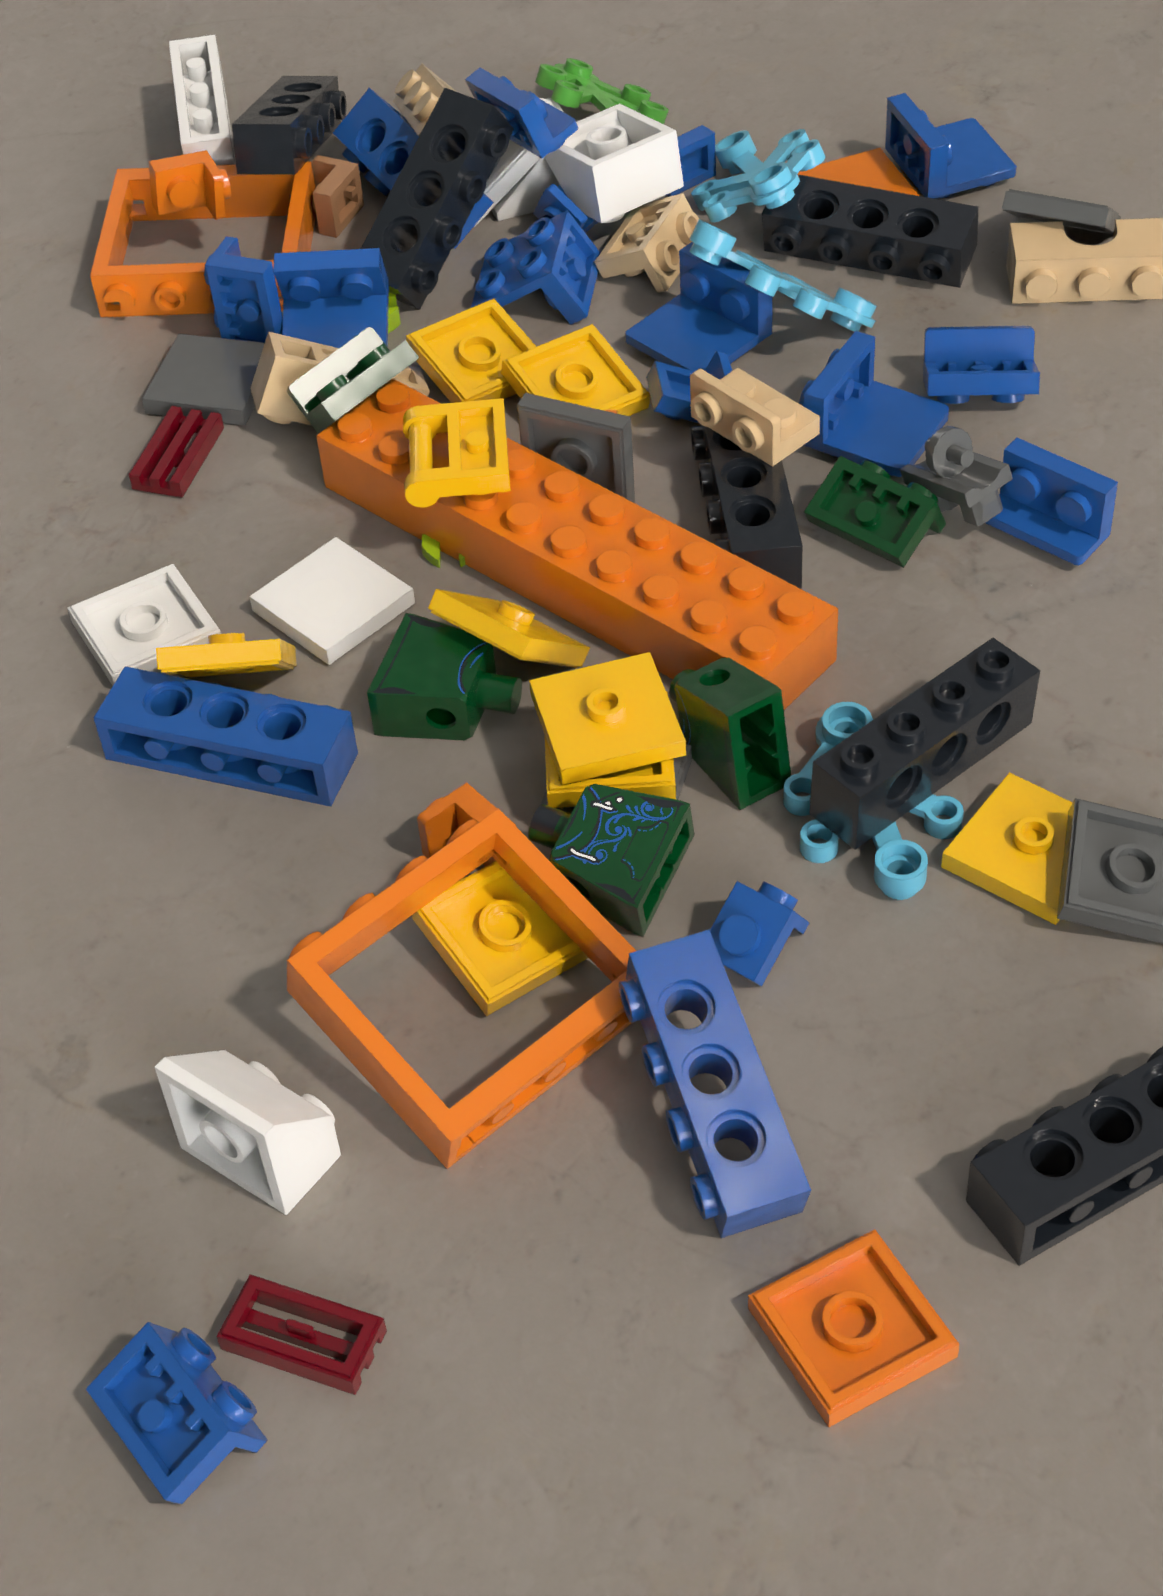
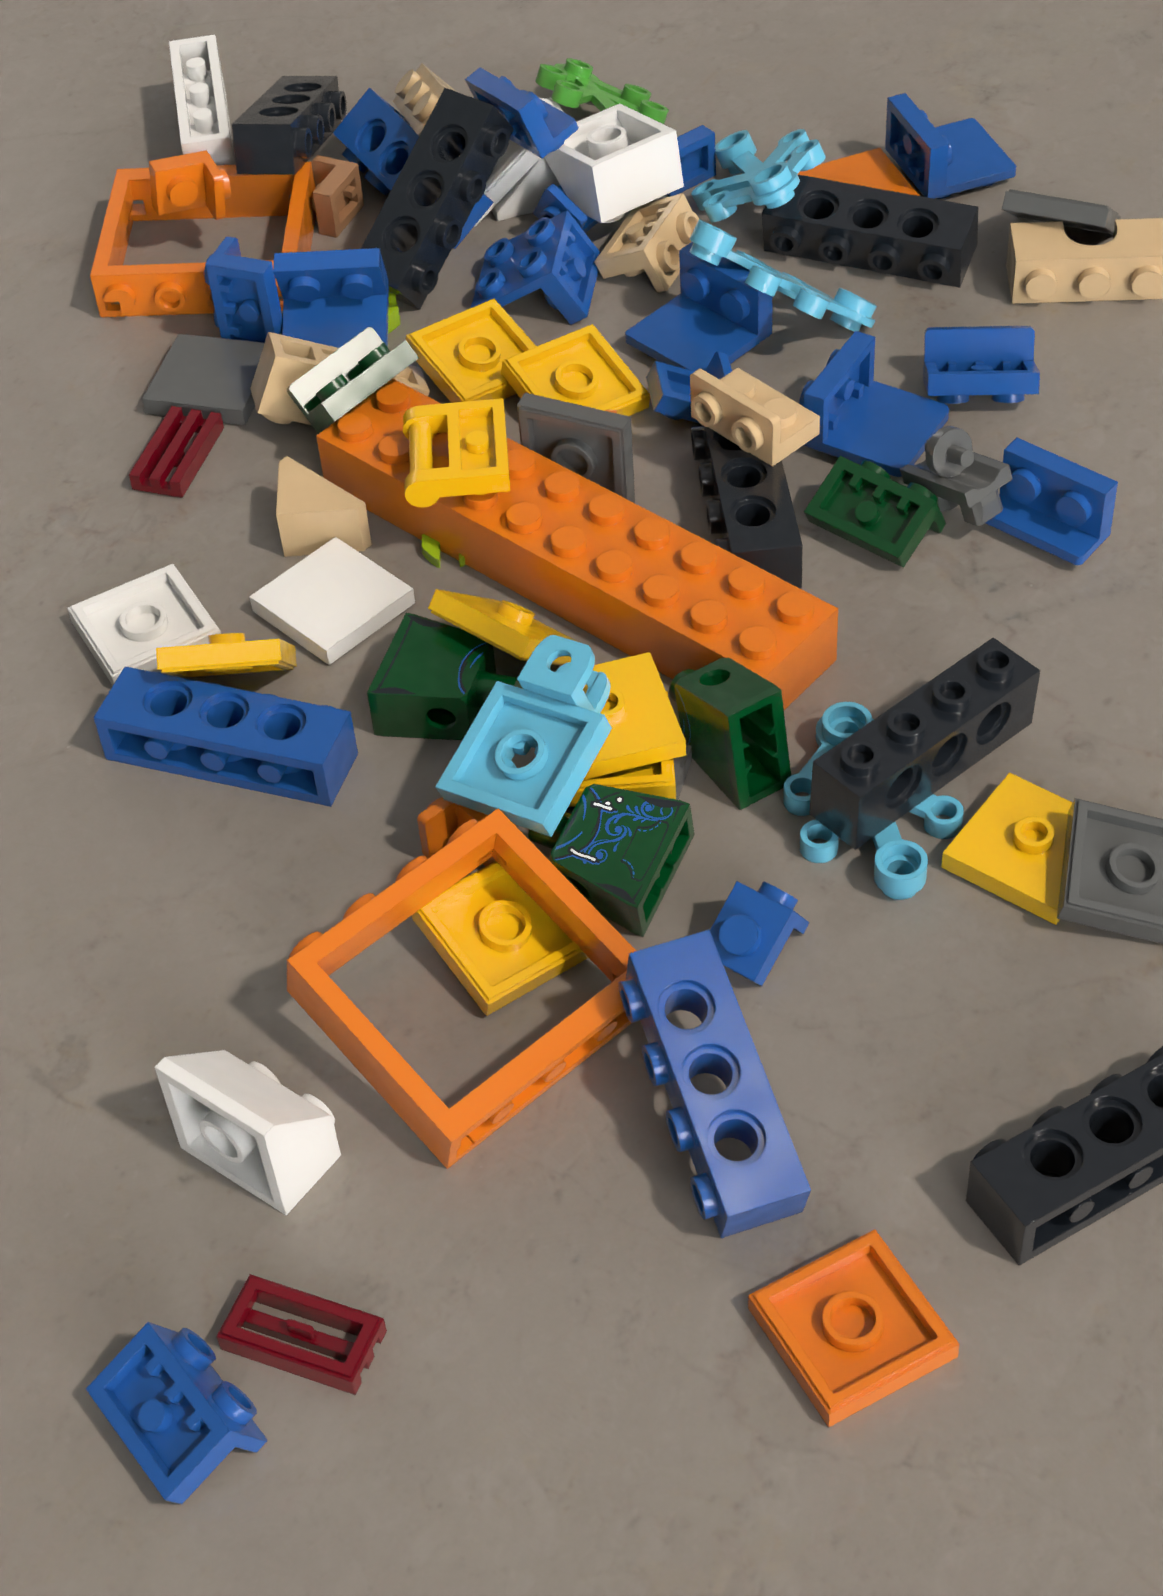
none -> tan slope [276,456,372,557]
none -> medium azure plate [435,635,612,837]

